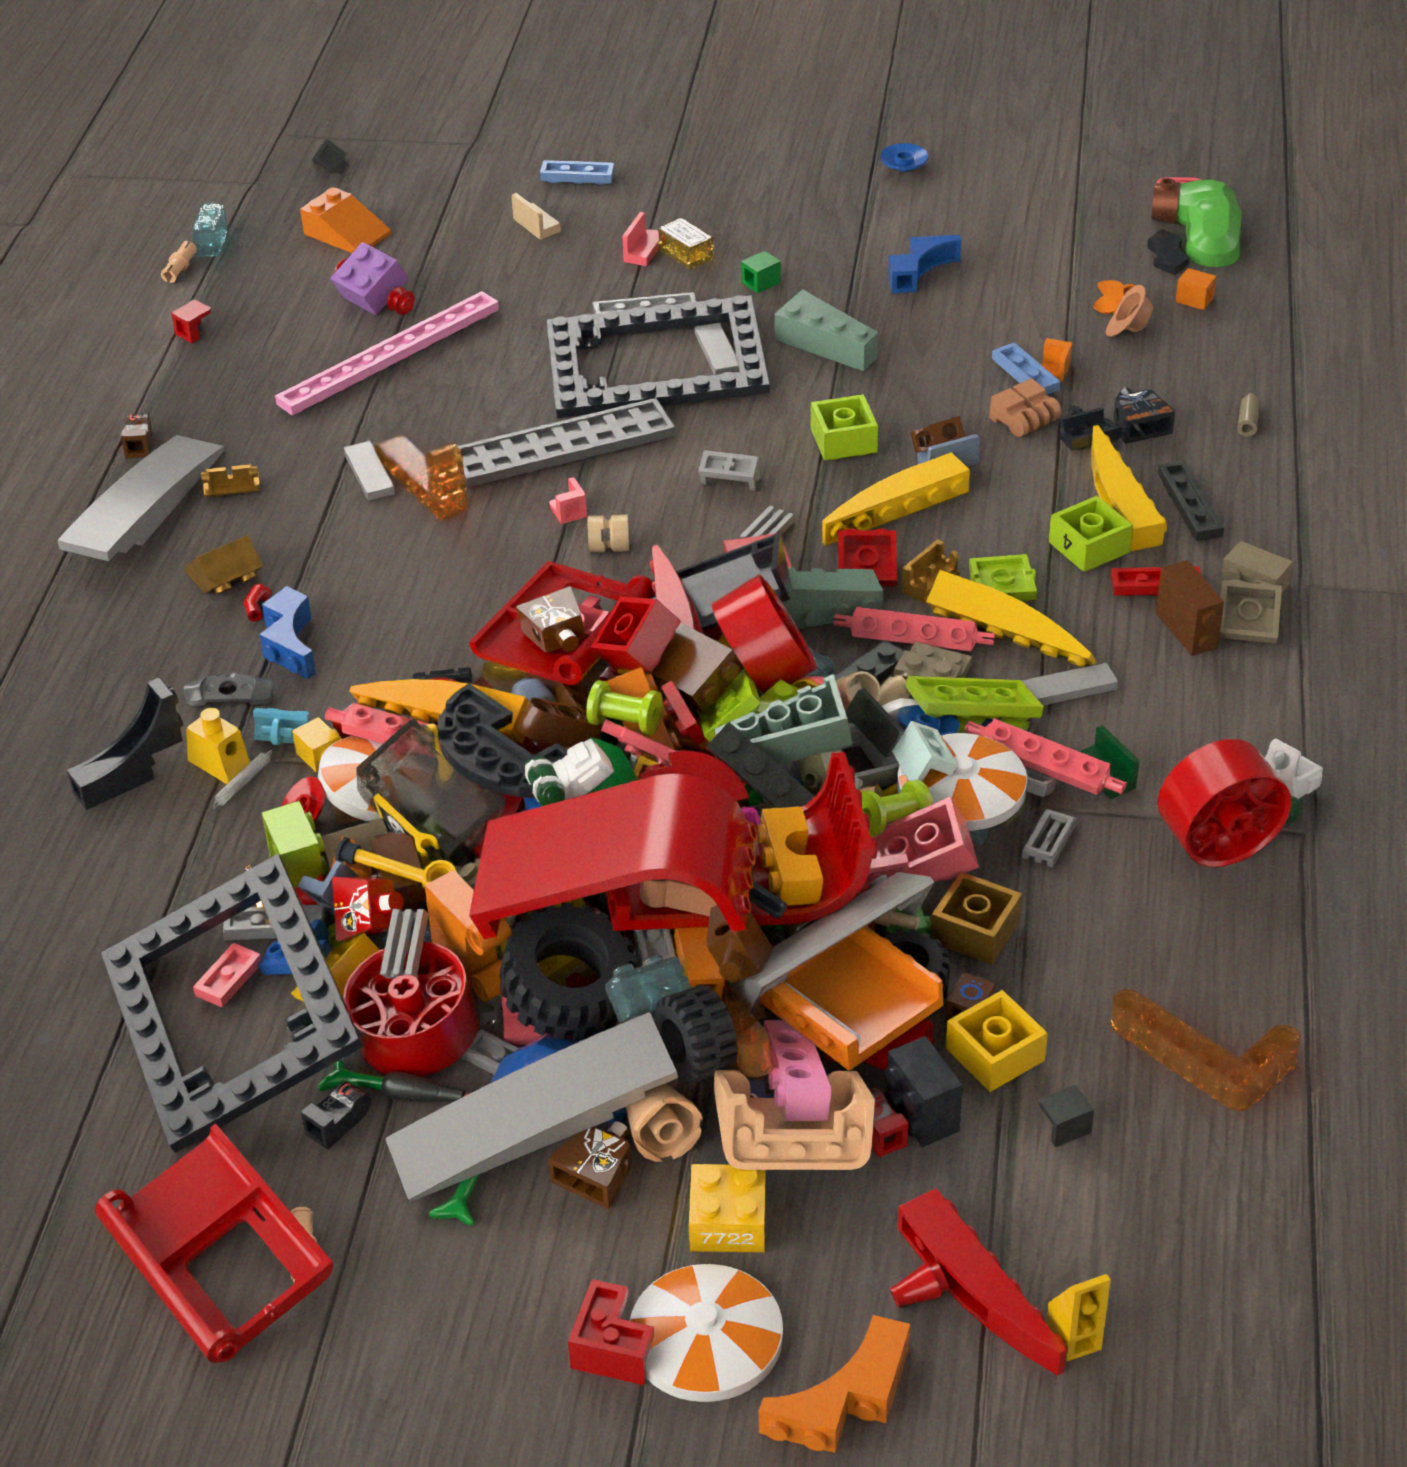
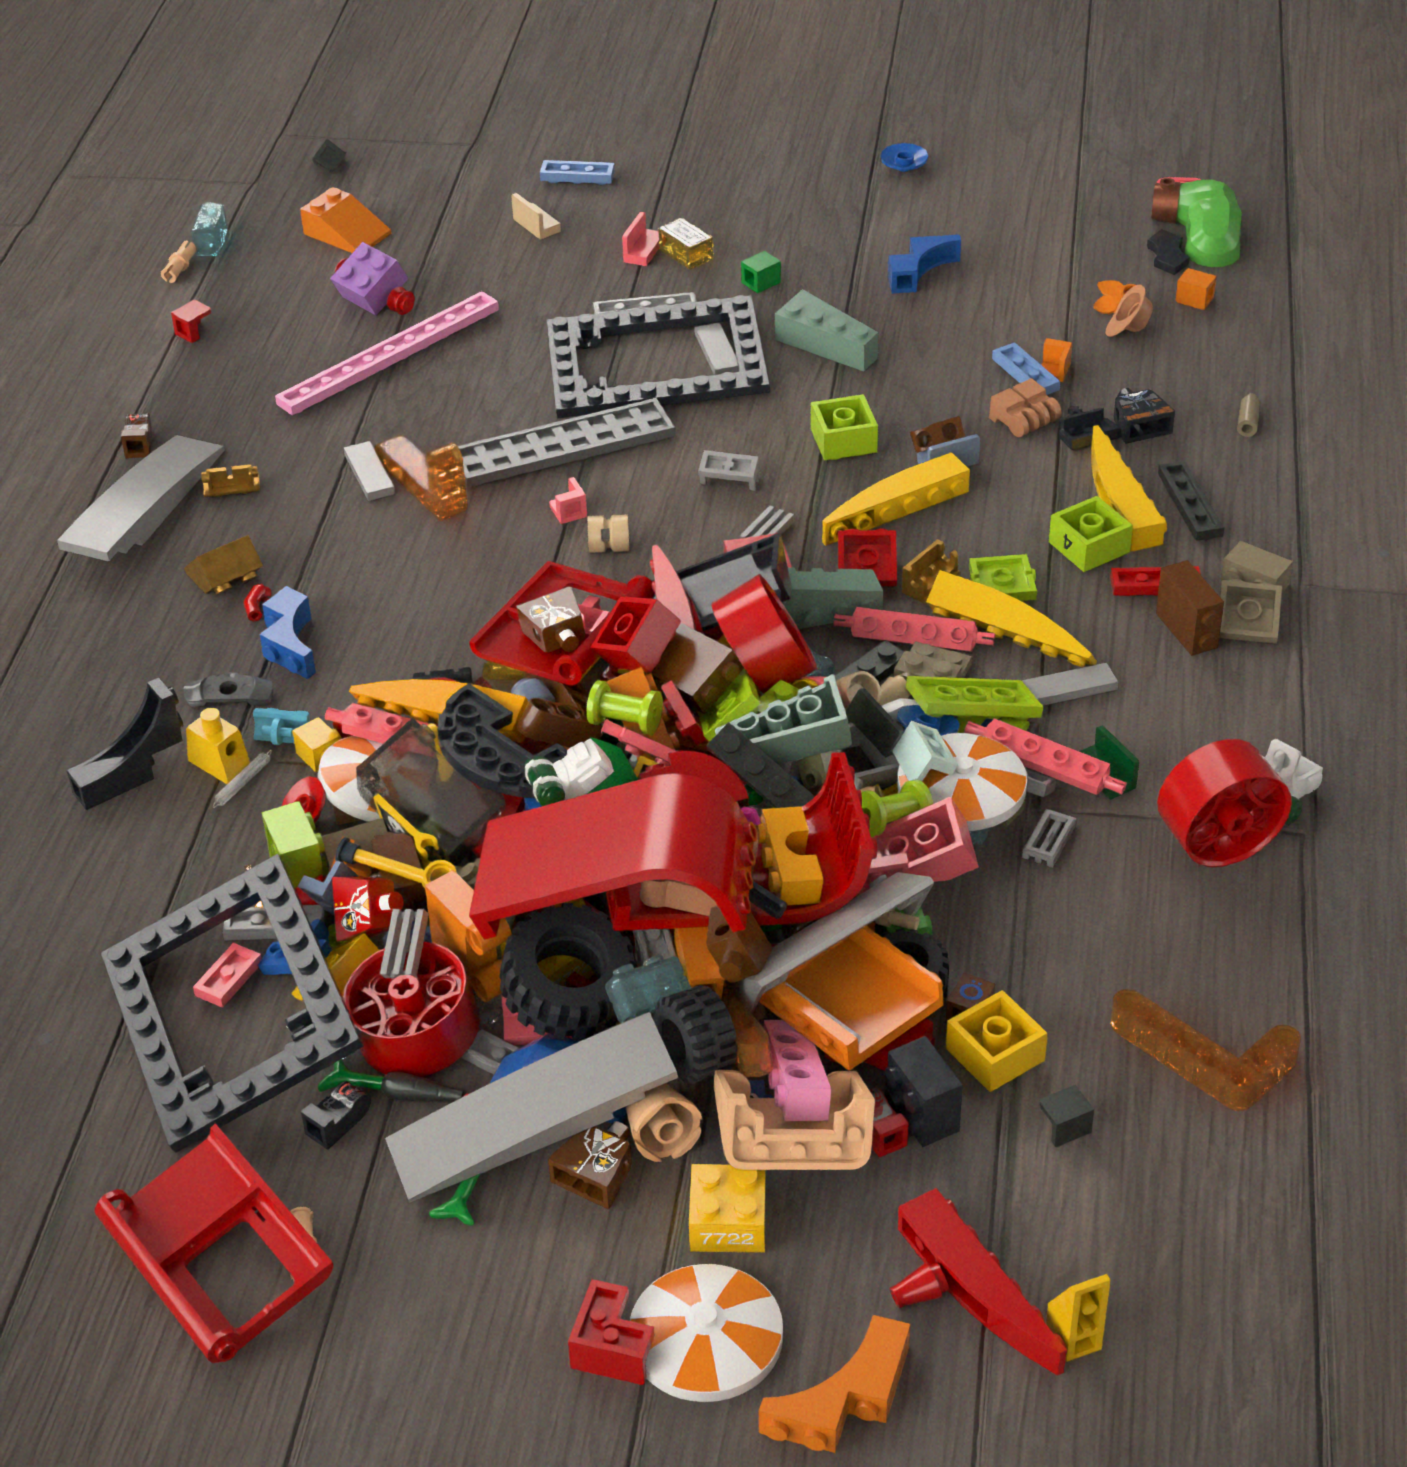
pearl gold brick [931,871,1022,965] -> none

